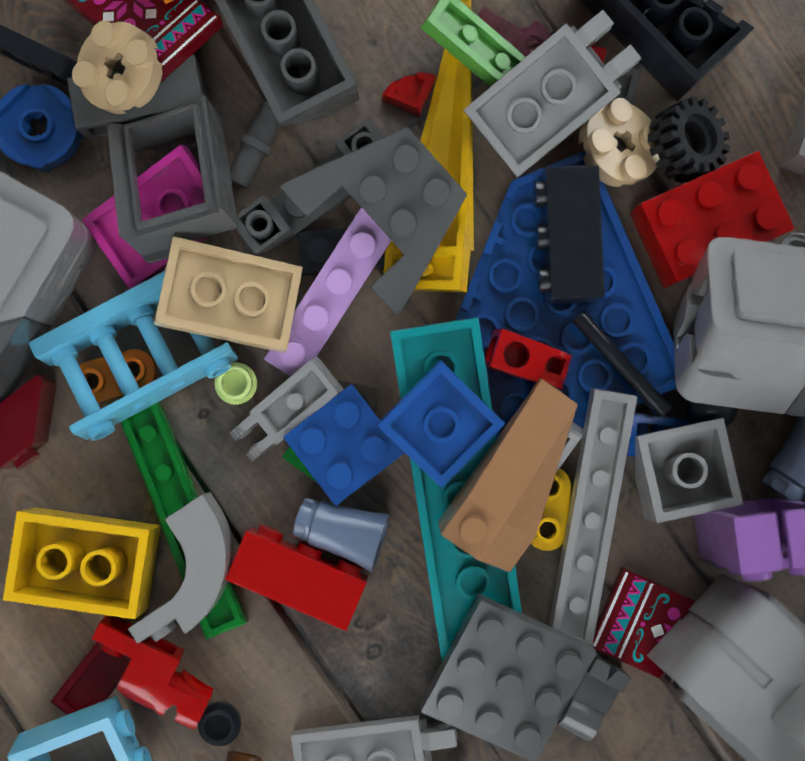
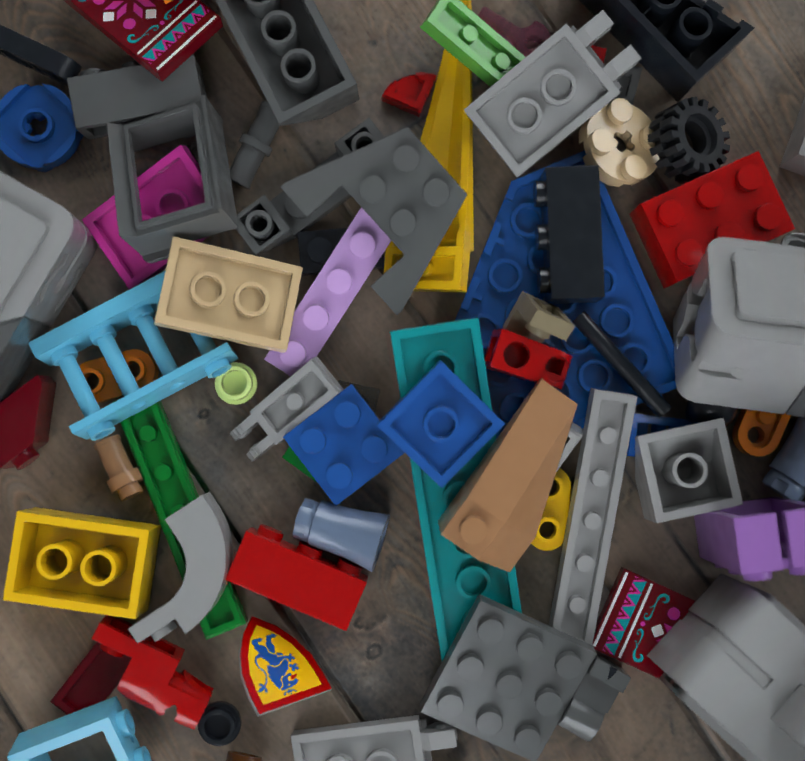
tan plate [72,20,162,114] -> none
none -> medium nougat animal [93,435,143,501]
none -> shield [239,616,332,716]
none -> dark tan bracket [503,291,575,343]
none -> orange plate [732,409,791,457]

